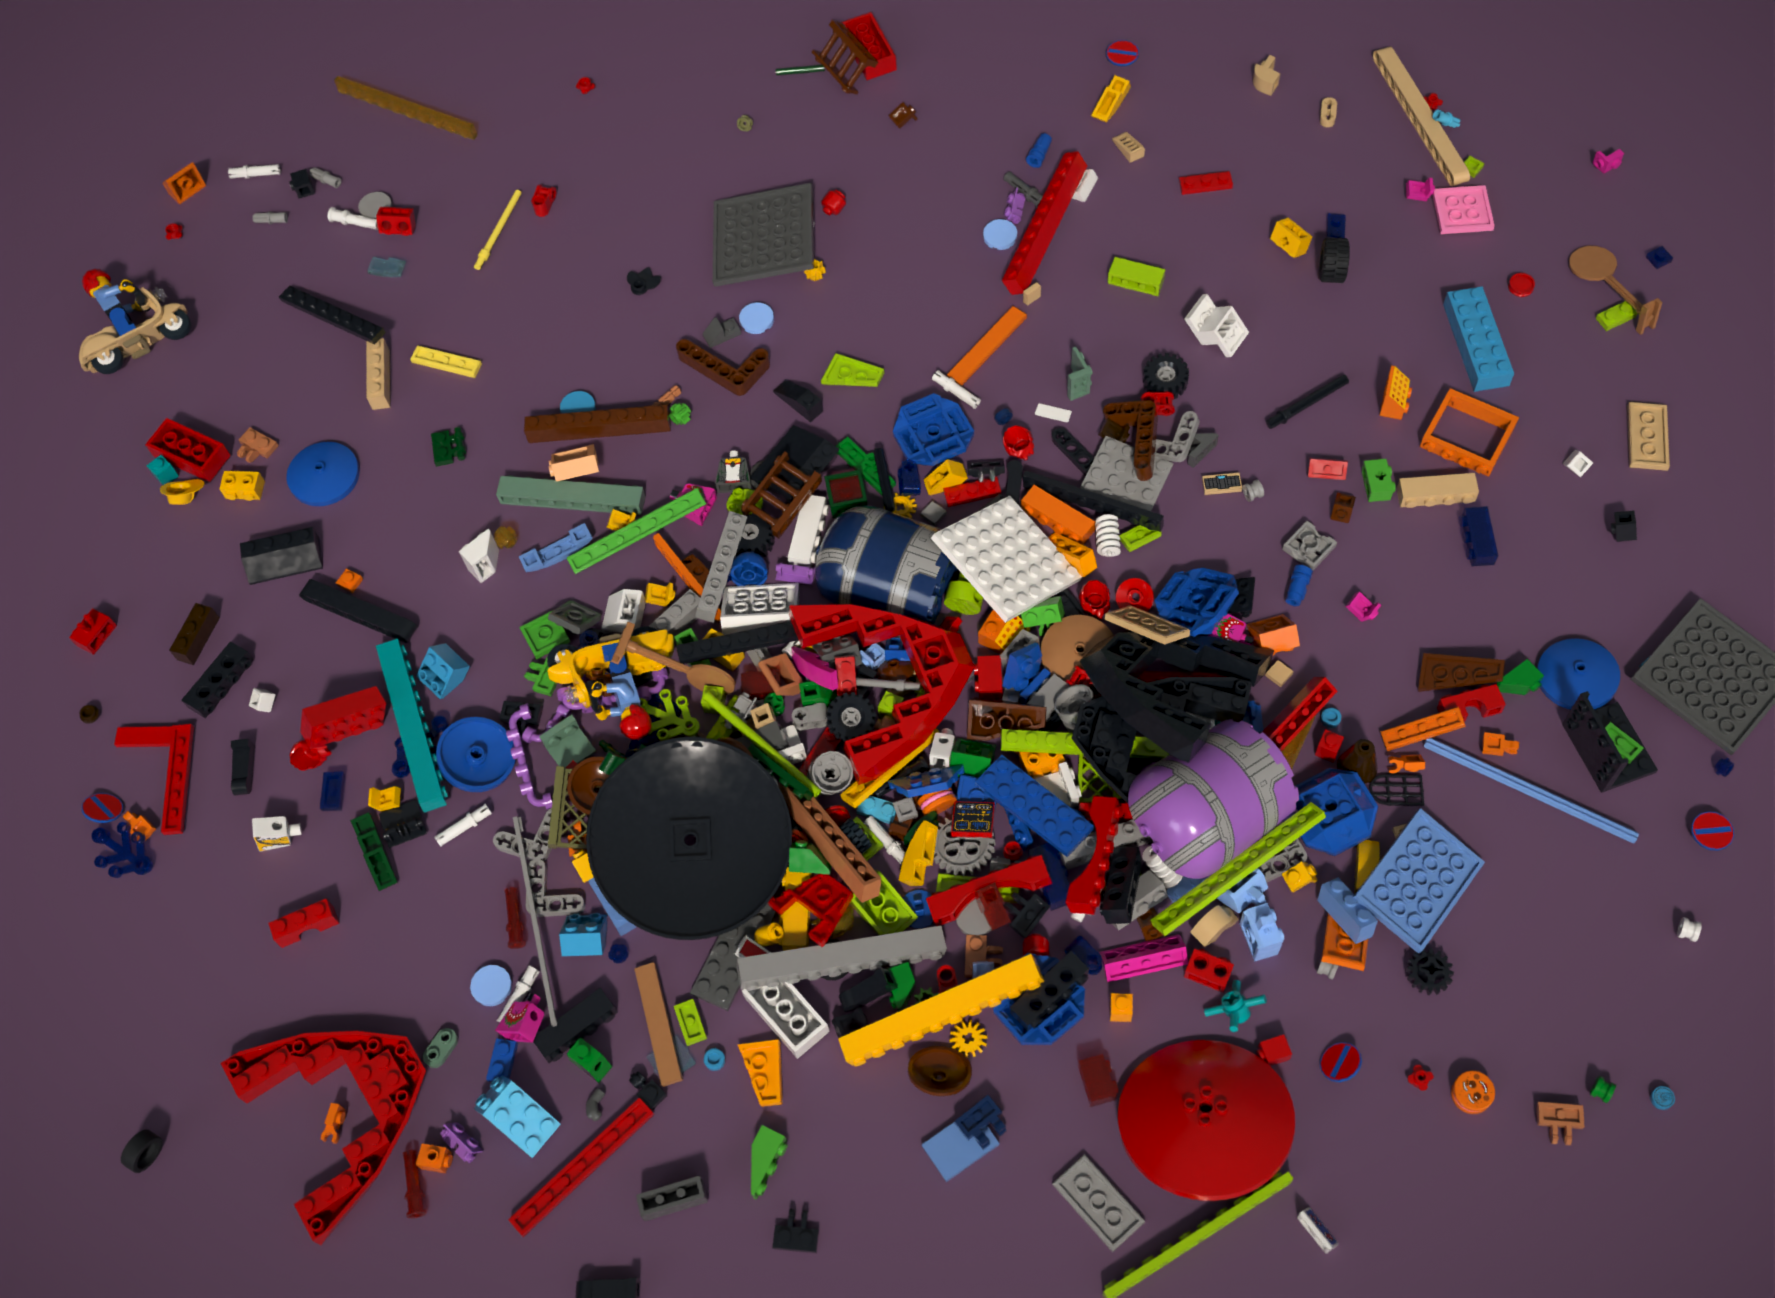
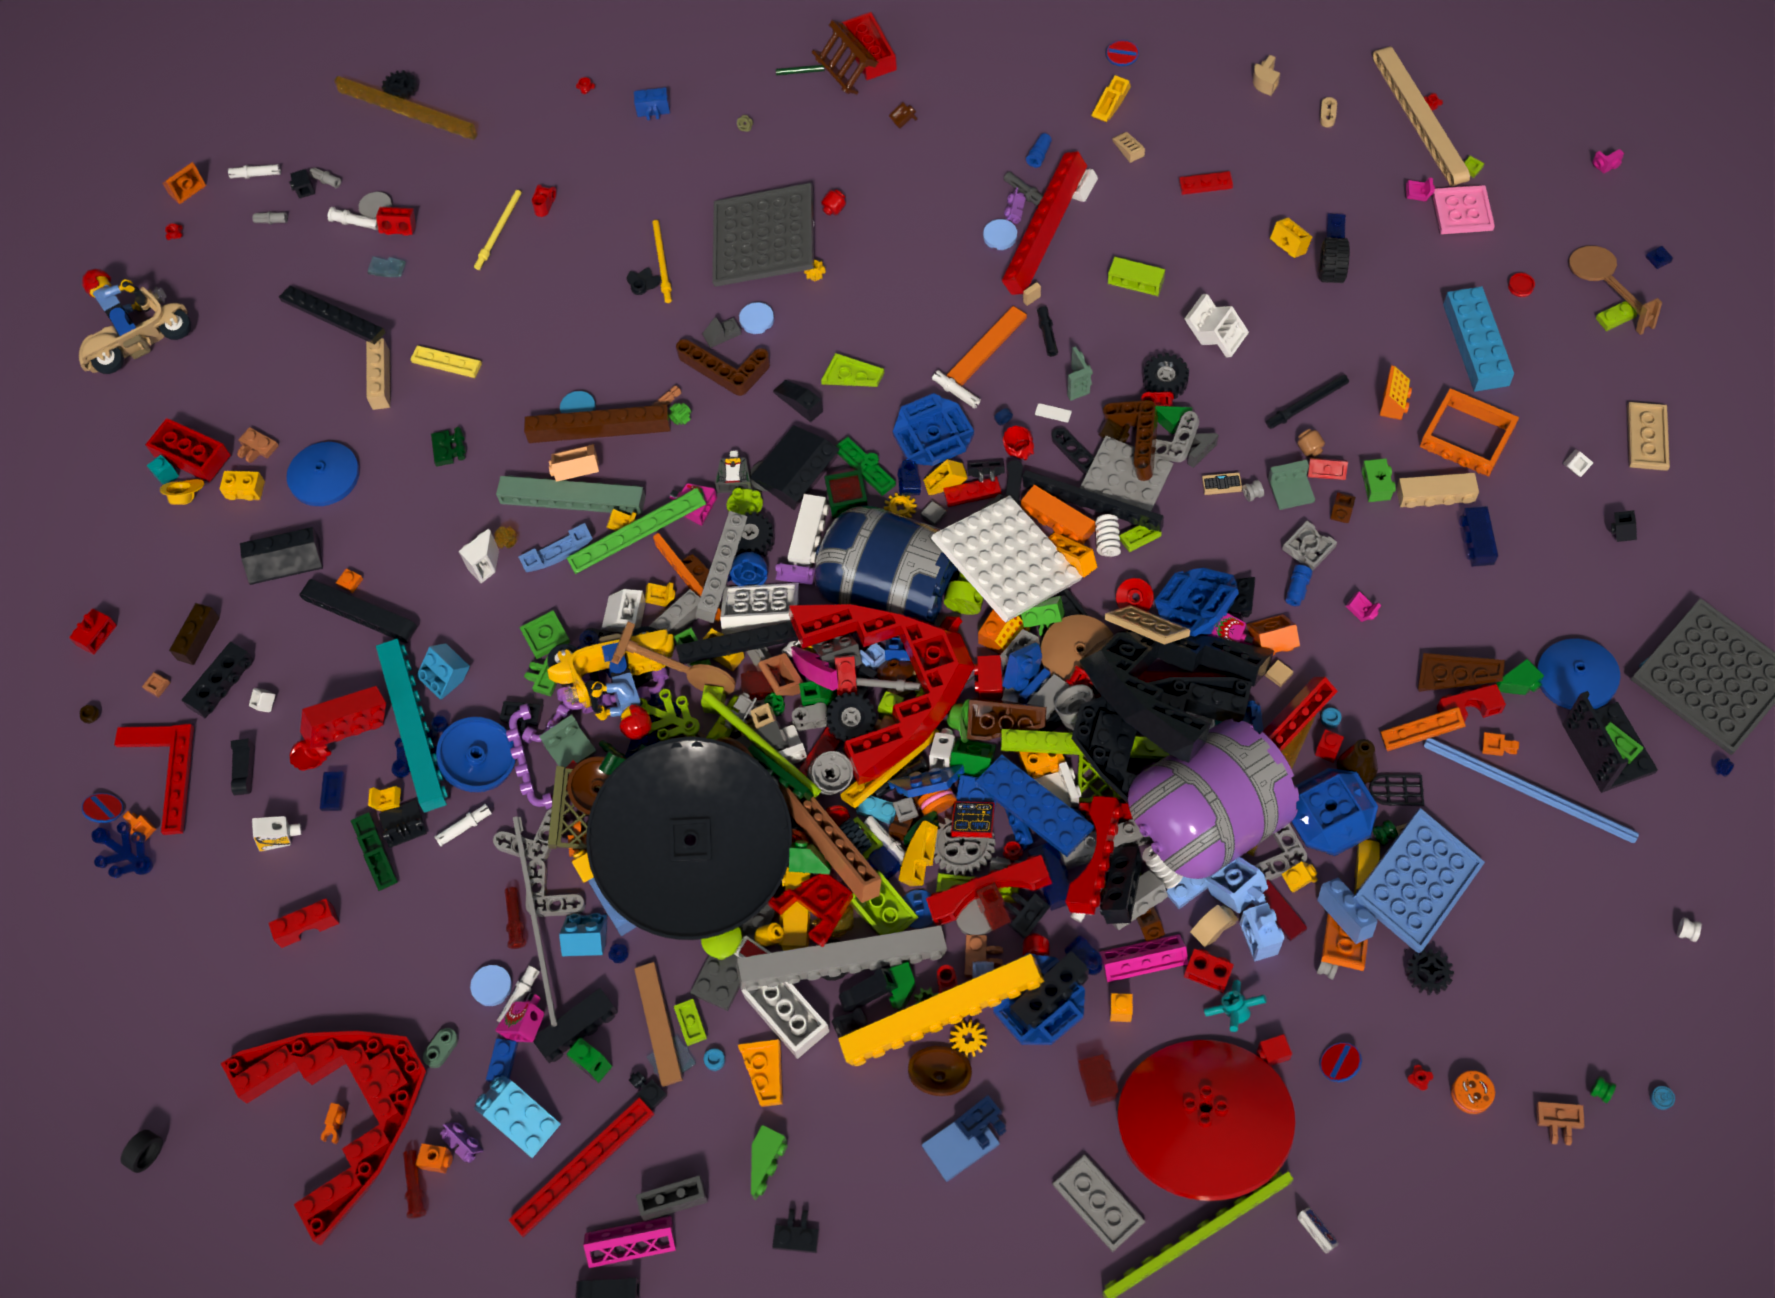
dark grey plate [548,600,602,635] -> none
reddish brown bracket [585,667,612,697] -> none
dark grey arm [586,1088,605,1121] -> none
reddish brown fence [741,452,822,539] -> none
black axle [873,448,895,512] -> none
red hair [1078,580,1110,620] -> none
lime plate [1151,802,1326,936] -> none
orange plate [1387,754,1425,773] -> none
medium azure axle [1433,110,1461,128] -> none
red piece [1691,811,1734,851] -> none
none -> nougat tile [142,672,170,698]
none -> black gear [382,70,418,102]
none -> dark pink fence [583,1216,676,1268]
none -> blue brick [634,87,670,120]
none -> yellow bar [652,220,672,303]
none -> lime dish [701,927,742,960]
none -> clear blue brick [868,845,901,880]
none -> bright green piece [947,699,970,743]
none -> black pin [1037,306,1058,357]
none -> green slope [1156,406,1192,435]
none -> dark red tile [1263,880,1307,941]
none -> sand green bracket [1268,460,1315,510]
none -> medium nougat head [1297,429,1325,457]
none -> dark green wheel [1373,820,1398,845]

